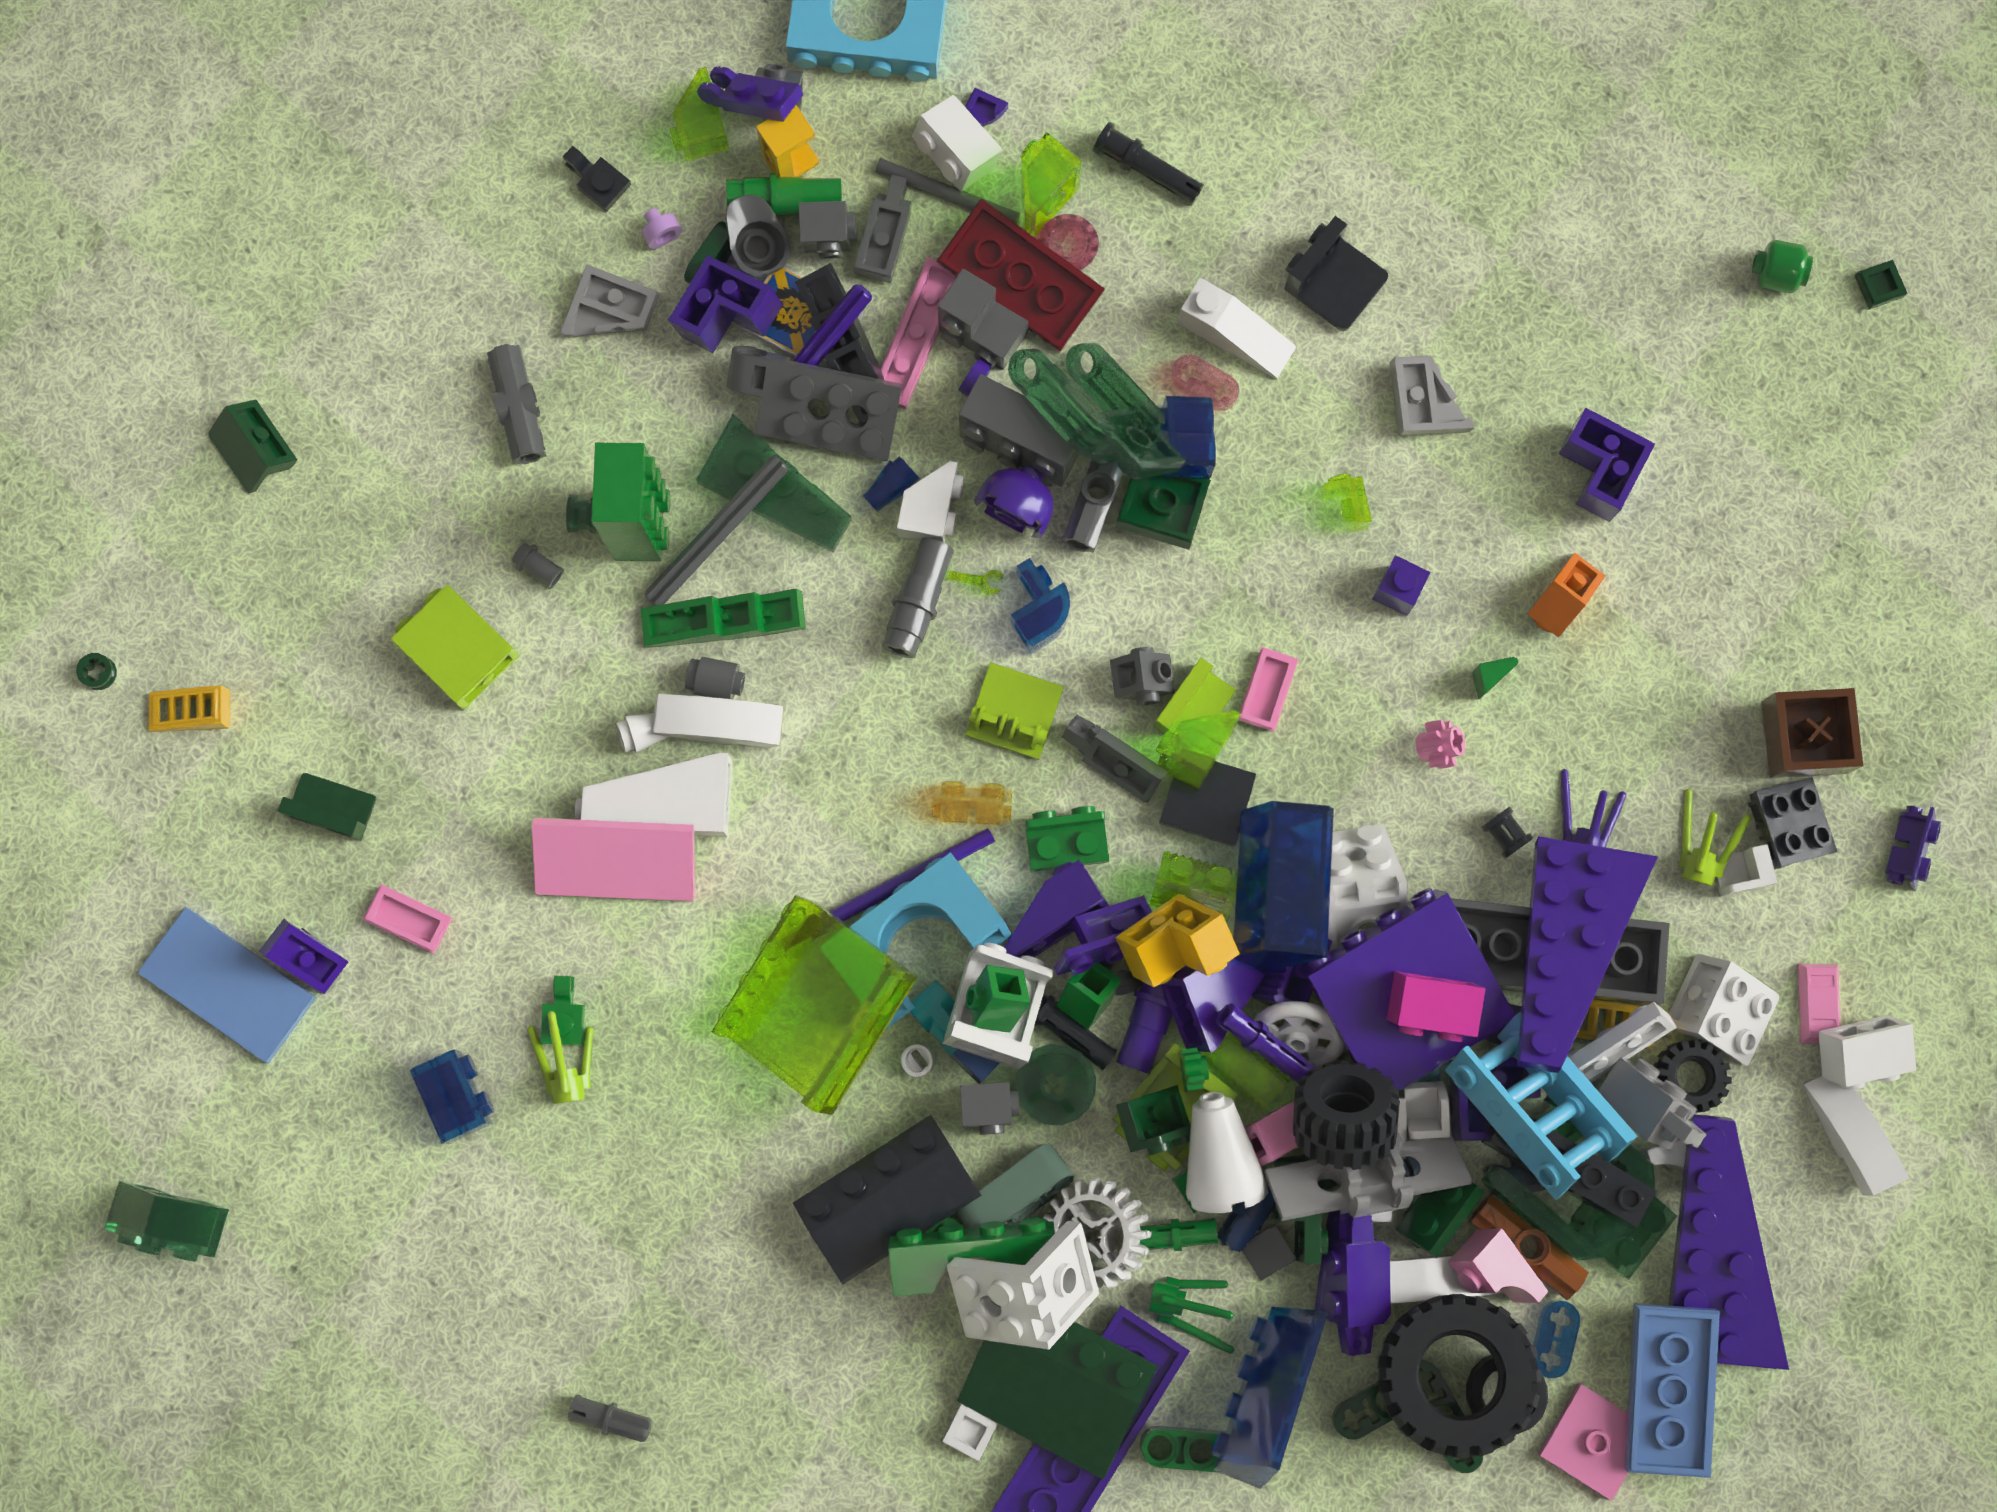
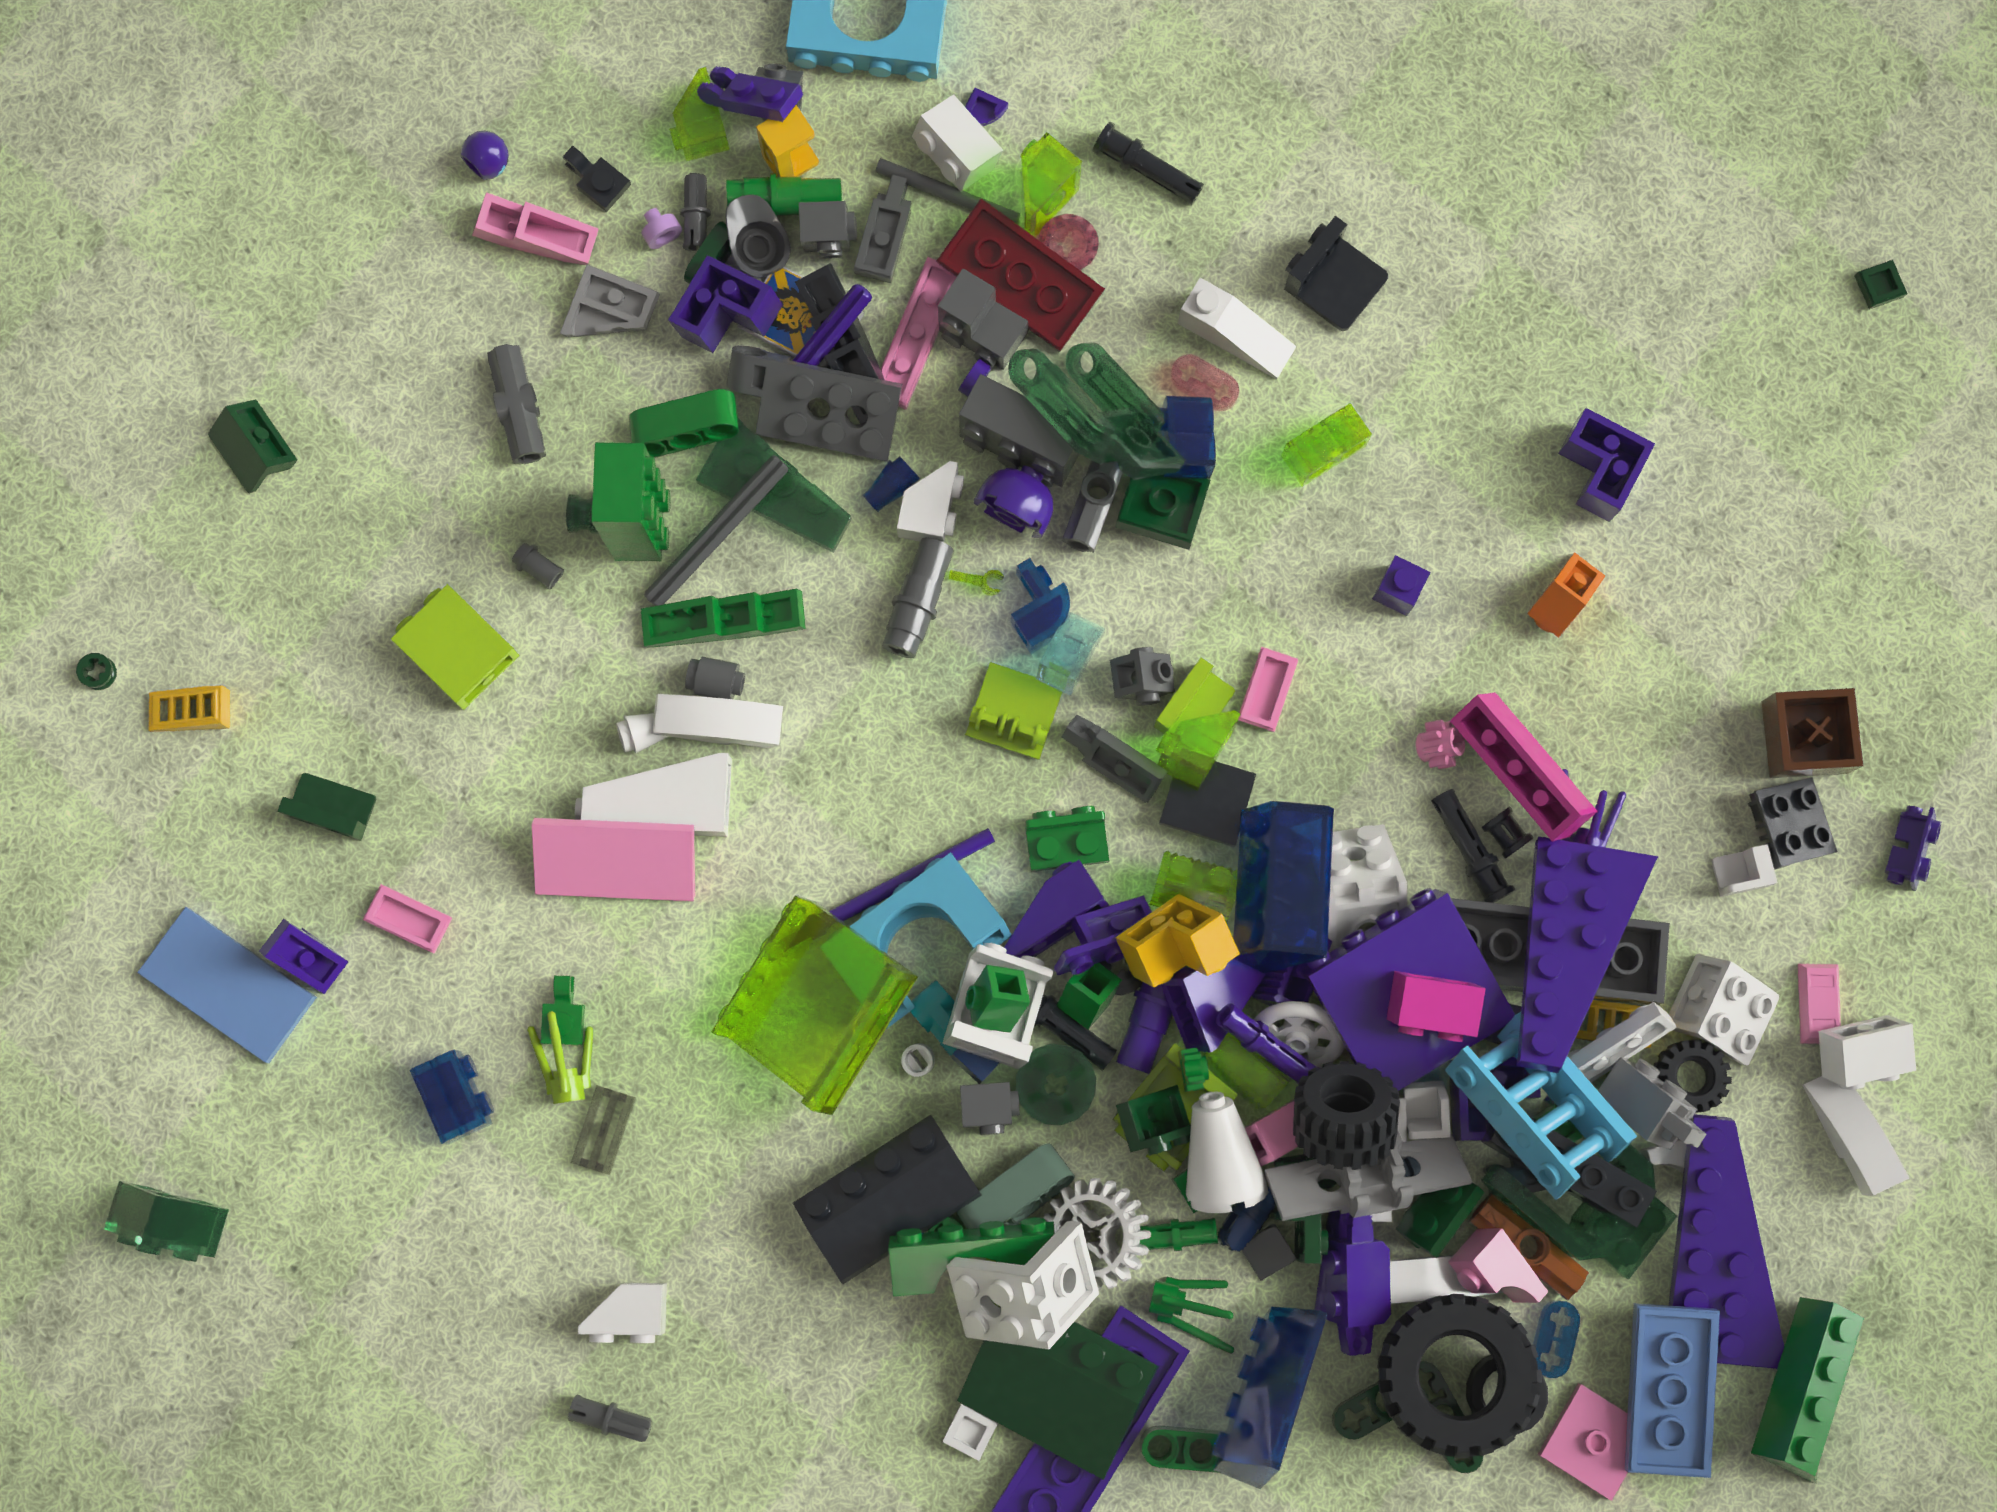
clear yellow hinge [932,781,1012,825] -> none
clear neon green bracket [1320,474,1372,533] -> none
light grey wing [1390,356,1474,436] -> none
green slope [1472,657,1518,700] -> none
lime plant [1678,789,1751,886] -> none
green head [1752,240,1813,293] -> none
none -> dark purple piece [461,130,509,180]
none -> bright pink slope [472,192,599,265]
none -> clear smoke tile [571,1085,636,1175]
none -> white slope [578,1283,667,1343]
none -> green beam [629,389,739,458]
none -> dark grey axle [680,173,711,251]
none -> clear light blue slope [1036,612,1105,696]
none -> clear neon green brick [1281,403,1372,487]
none -> black pin [1431,789,1516,903]
none -> dark pink brick [1450,692,1598,842]
none -> green wedge [1751,1297,1864,1484]

